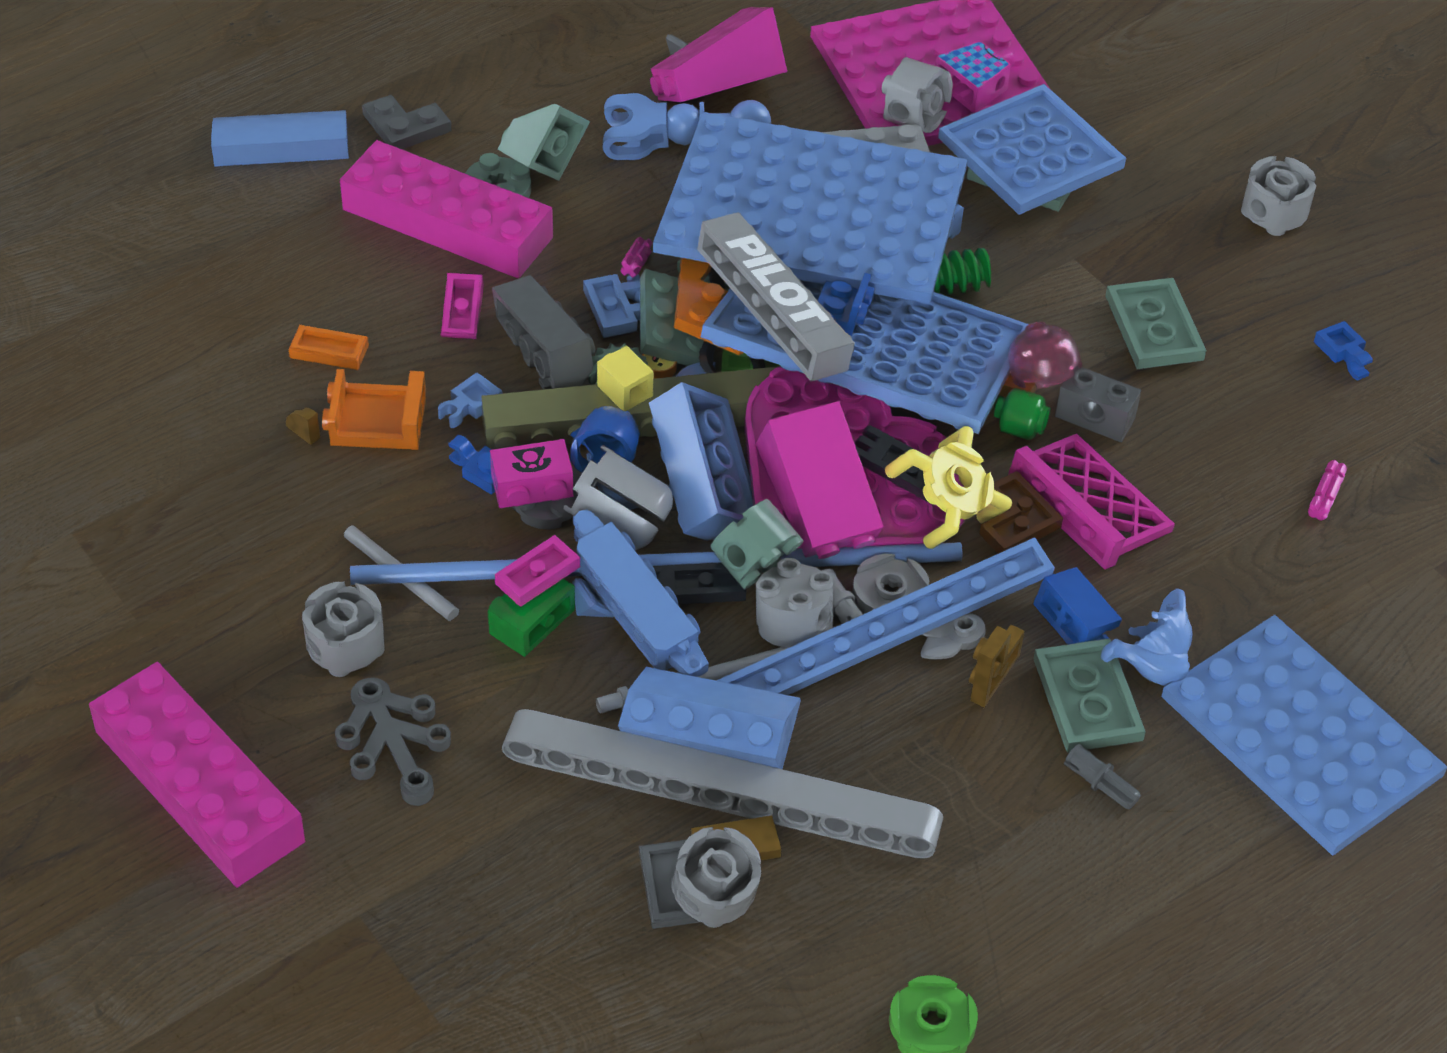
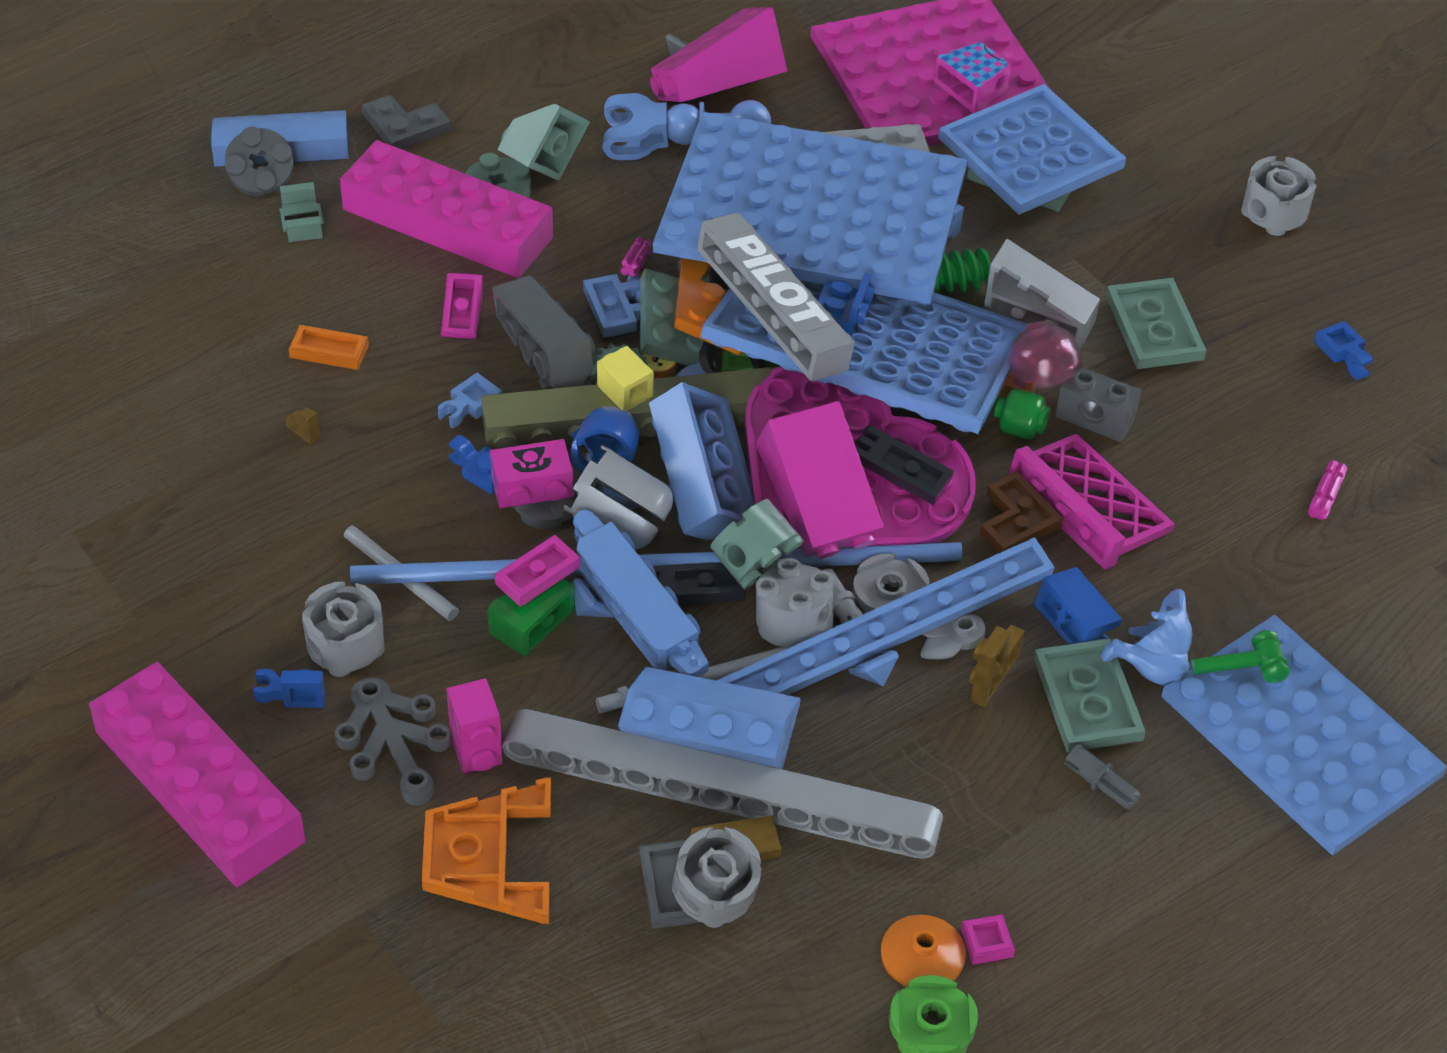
orange panel [322,369,426,450] -> none
light grey brick [882,57,953,133] -> none
light yellow plate [885,426,1012,549] -> none
none -> dark grey plate [225,126,294,196]
none -> blue plate [253,669,326,708]
none -> sand green piece [279,182,324,242]
none -> orange wing [422,778,551,924]
none -> dark pink brick [446,678,502,774]
none -> medium blue slope [848,650,899,686]
none -> orange dish [880,915,966,987]
none -> dark pink tile [961,914,1015,965]
none -> light grey wedge [984,239,1100,350]
none -> green piece [1191,630,1290,683]

